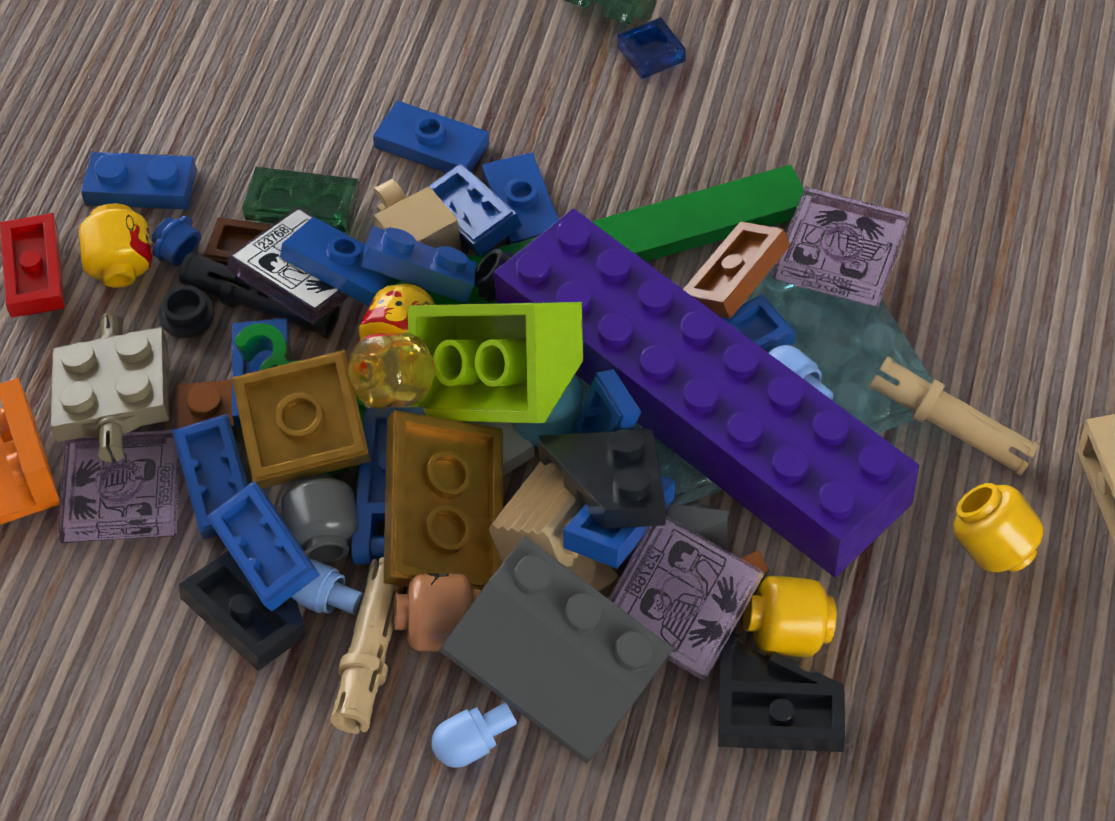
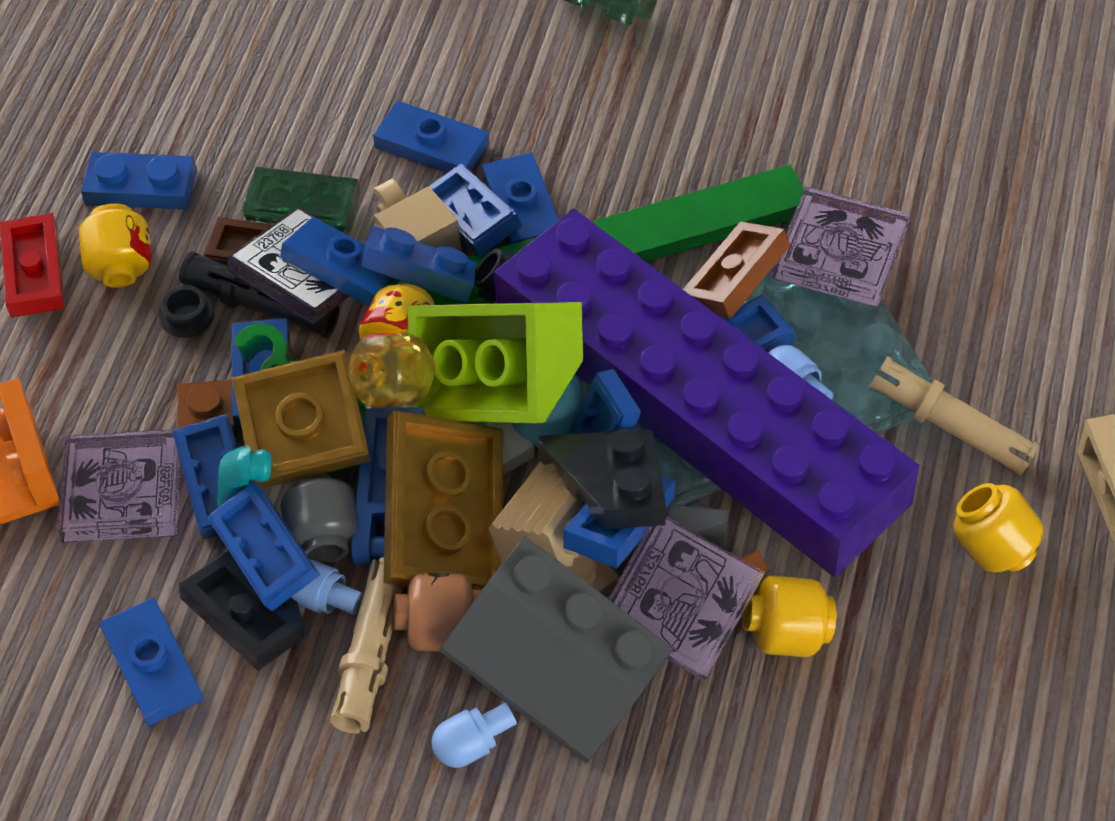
dark tan plate [51,312,169,463] -> none
blue plate [151,216,201,266] -> none
clear blue tile [617,17,686,80] -> none
black wing [718,631,845,752] -> none
none -> blue plate [99,597,204,726]
none -> teal arm [217,446,271,507]

